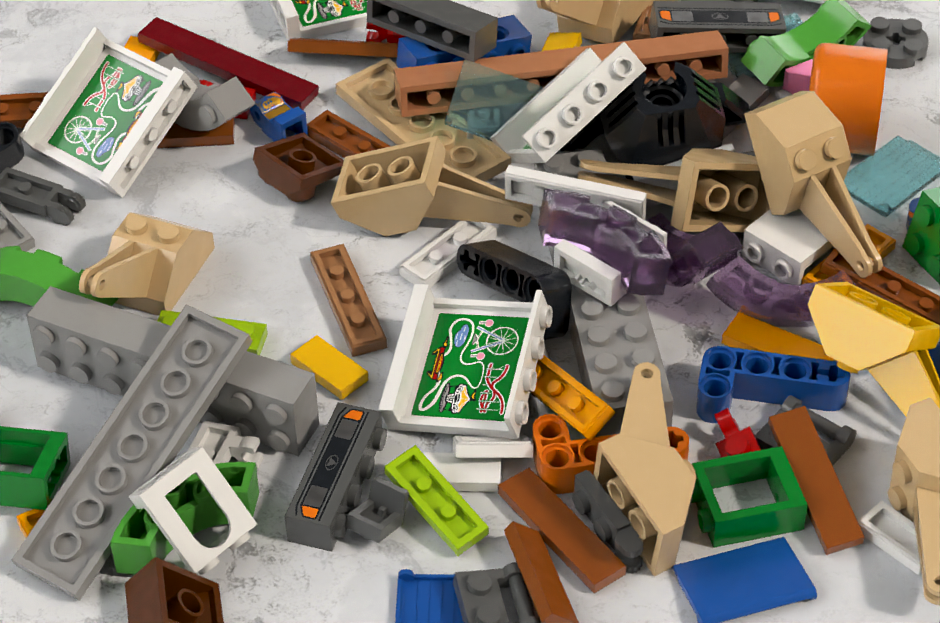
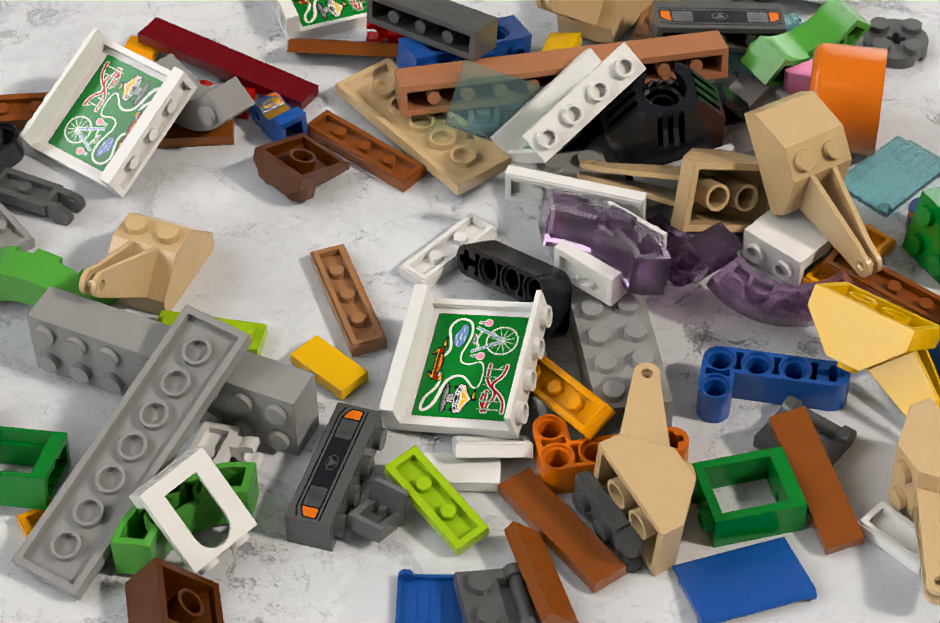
tan slope [331,136,533,236] -> none
red plate [714,408,761,457] -> none
light orange tile [721,312,837,362] -> none

